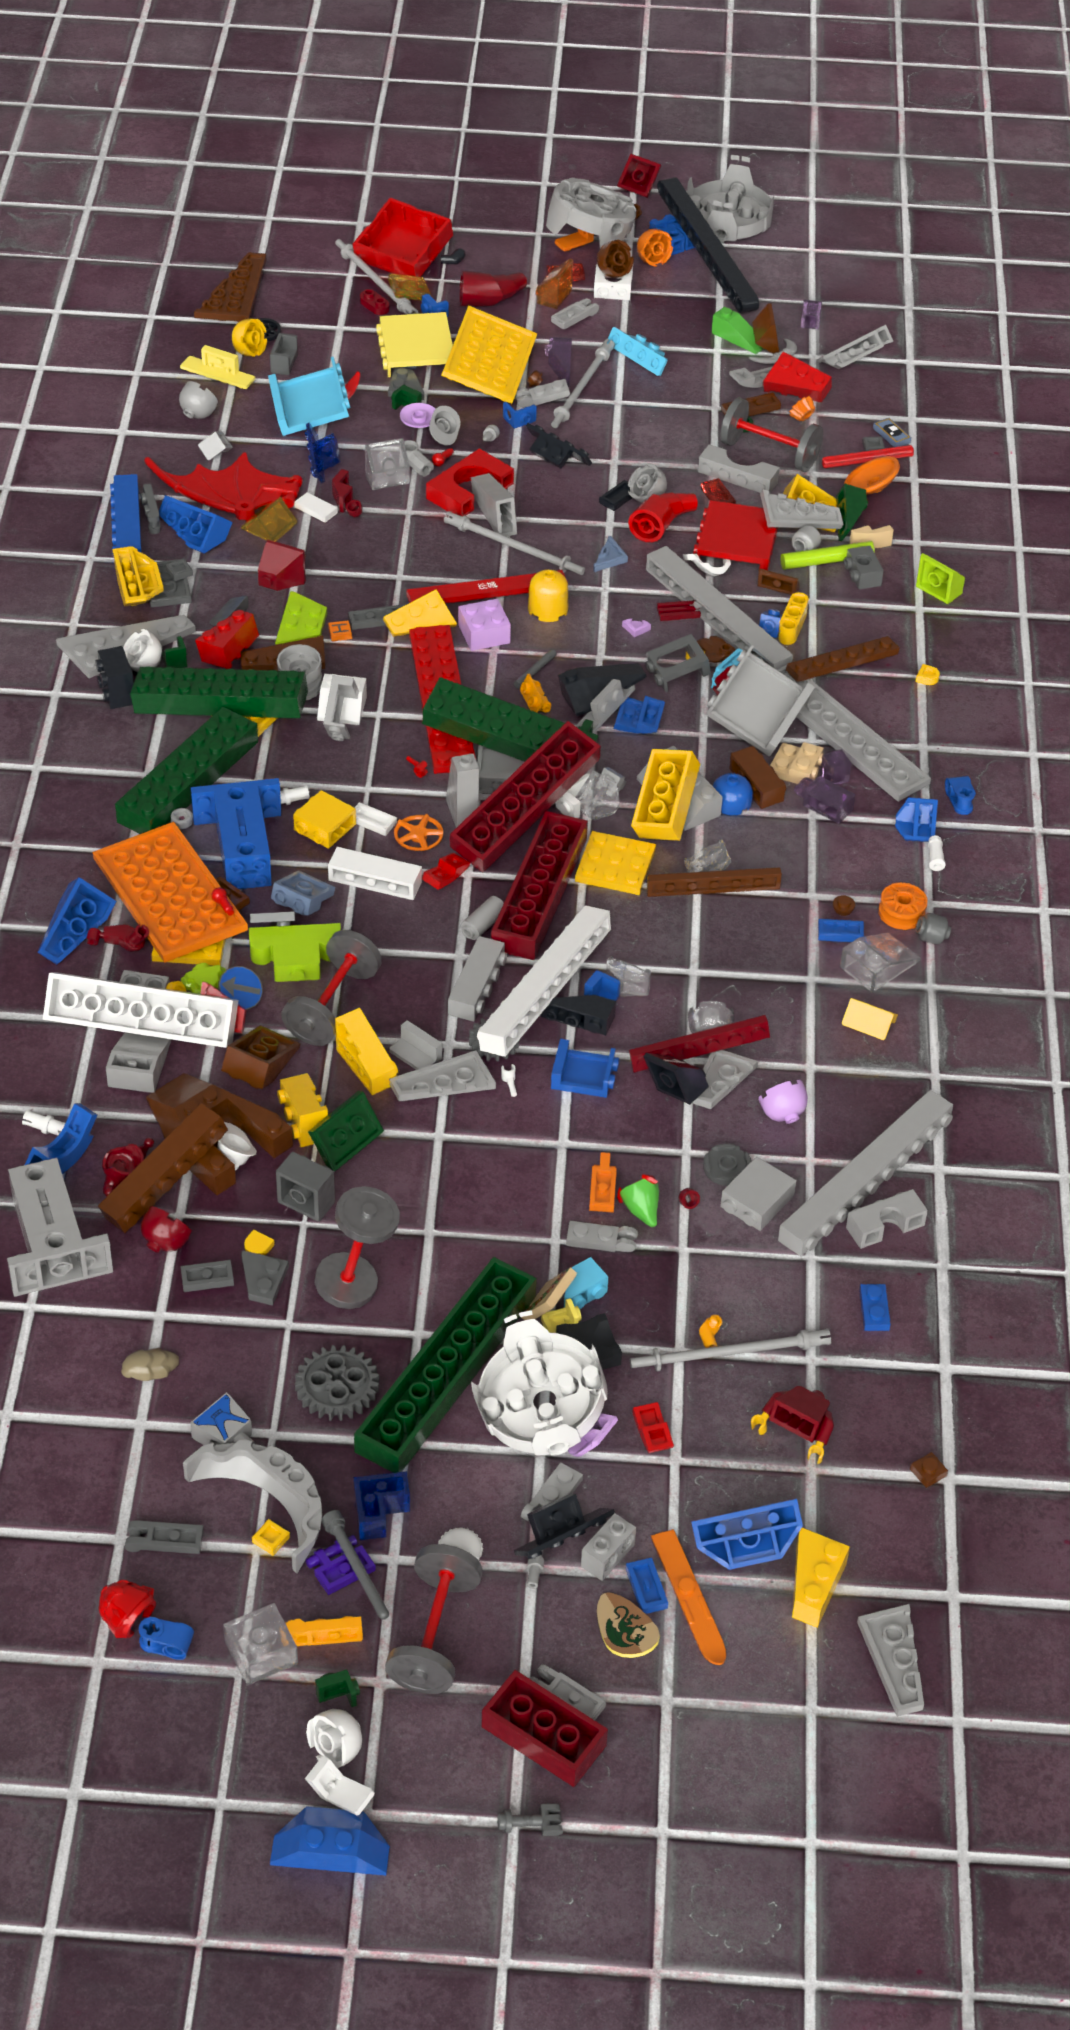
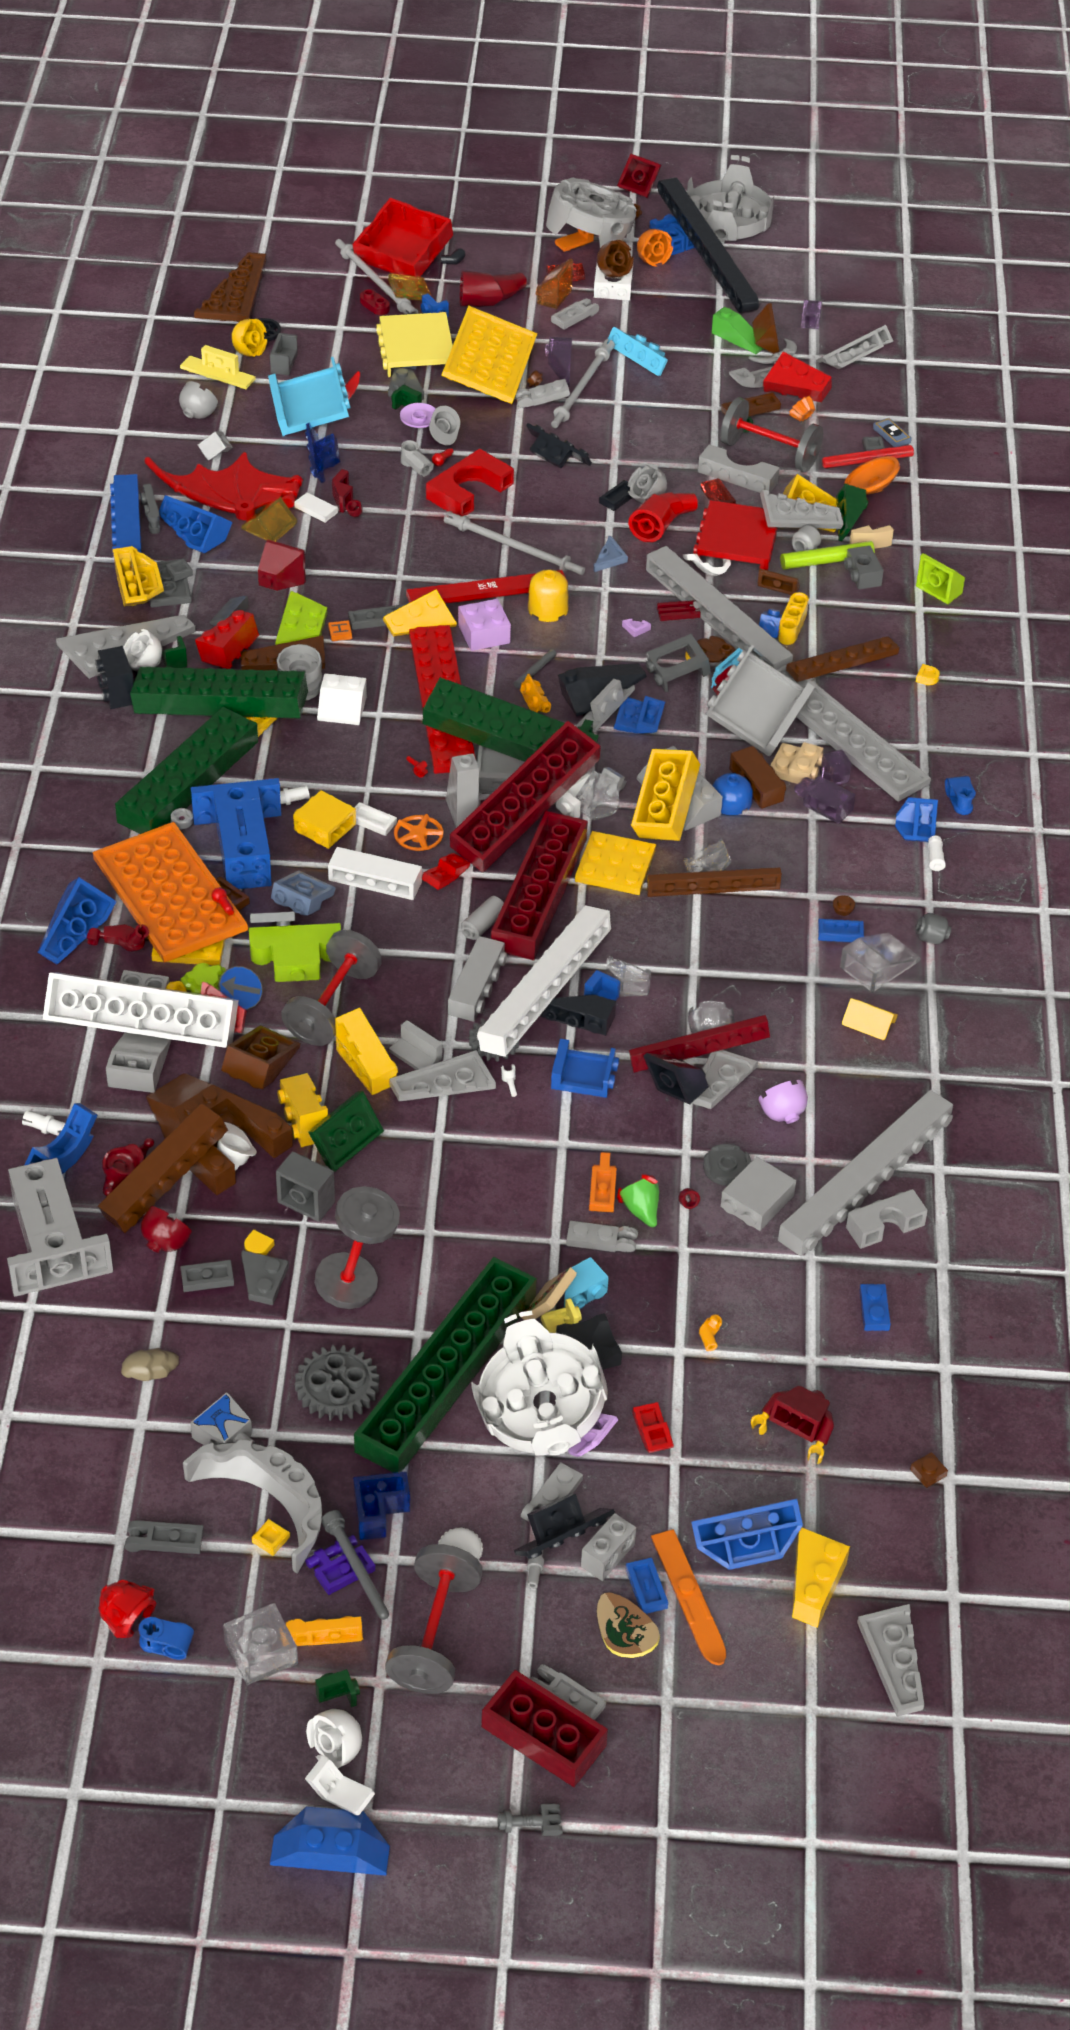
light grey panel [323,675,359,741] -> none
clear slope [365,438,410,490] -> none
light grey slope [471,473,517,536] -> none
light grey bar [483,425,500,442] -> none
blue bracket [503,402,537,429] -> none
light grey bar [630,1328,831,1372] -> none
orange wheel [878,882,928,930] -> none

